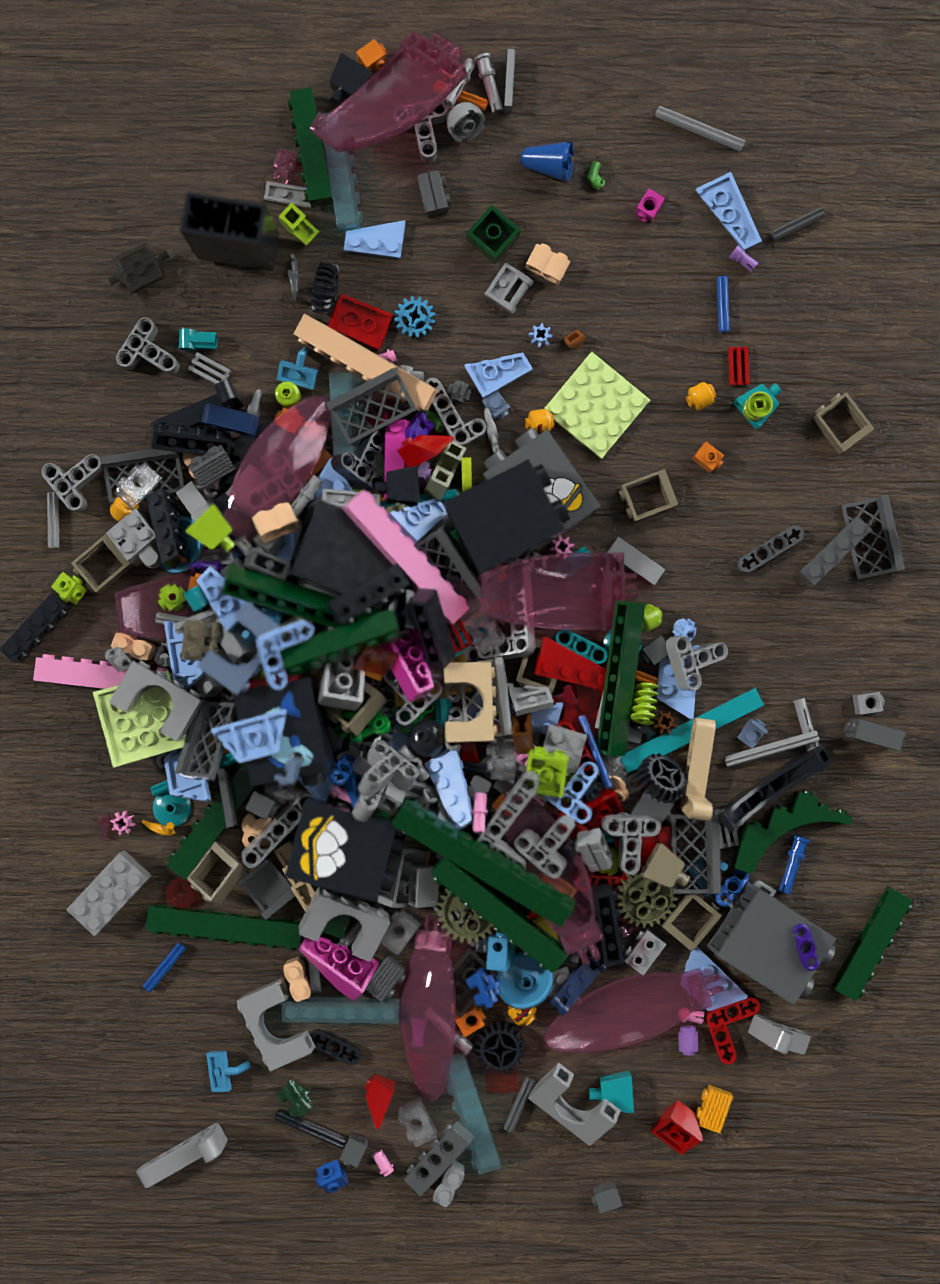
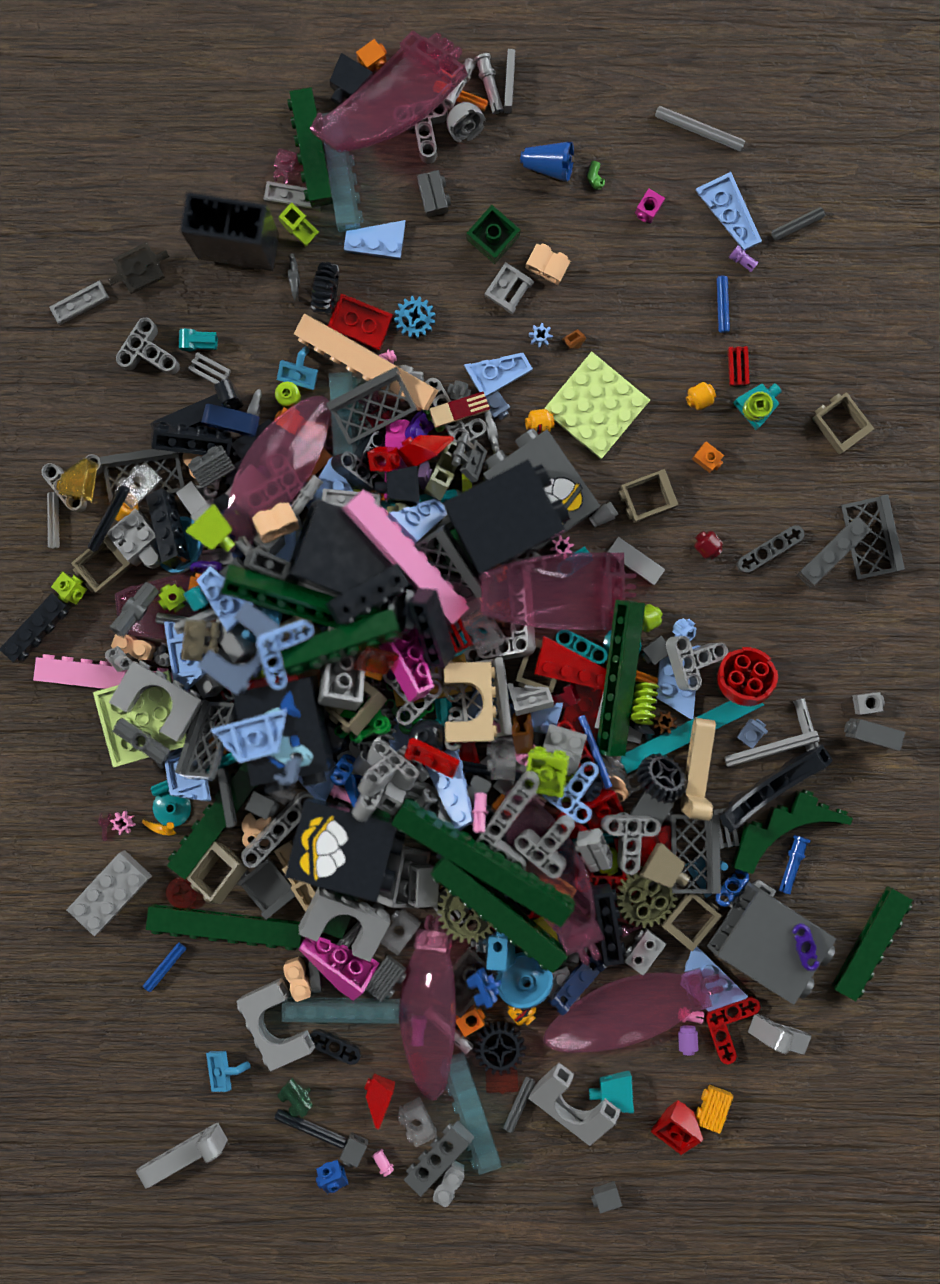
none -> light grey tile [49,280,110,325]
none -> clear yellow slope [57,458,98,502]
none -> black axle [88,485,130,552]
none -> dark grey piece [110,582,159,638]
none -> dark grey piece [112,718,171,765]
none -> red brick [367,446,400,472]
none -> red plate [404,738,461,779]
none -> tile [429,391,490,428]
none -> dark grey plate [452,432,487,482]
none -> light grey cone [589,502,619,527]
none -> dark red head [694,531,723,559]
none -> red cylinder [717,647,778,706]

